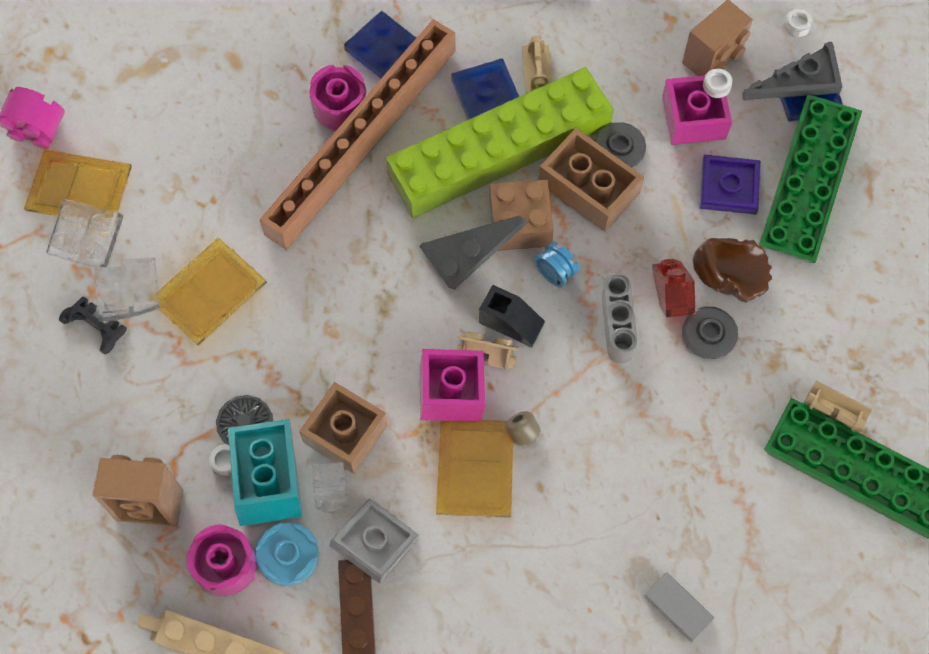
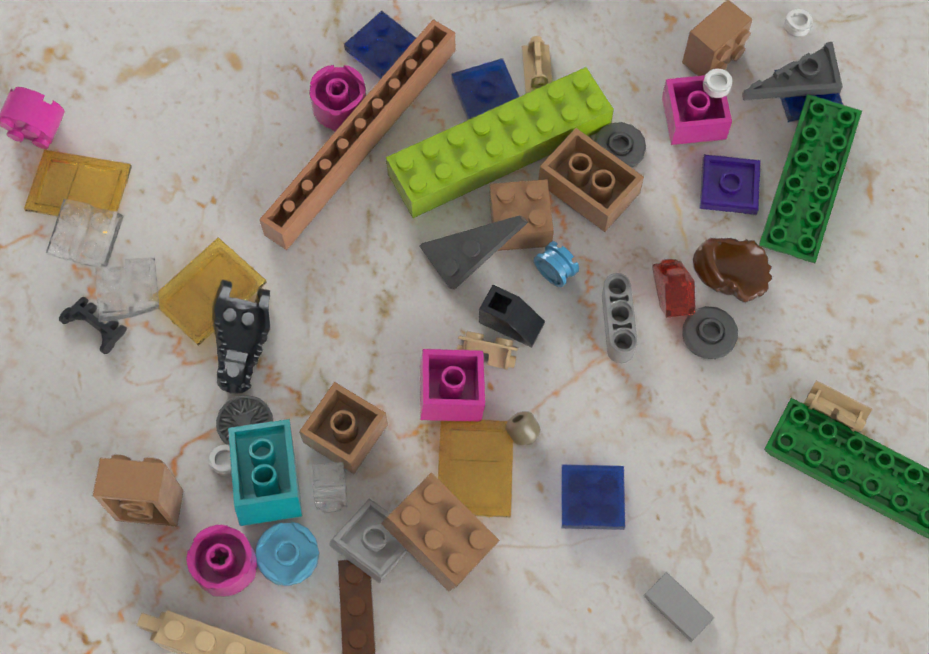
none -> black animal [212,279,270,393]
none -> medium nougat brick [381,472,500,592]
none -> clear blue plate [561,465,625,530]

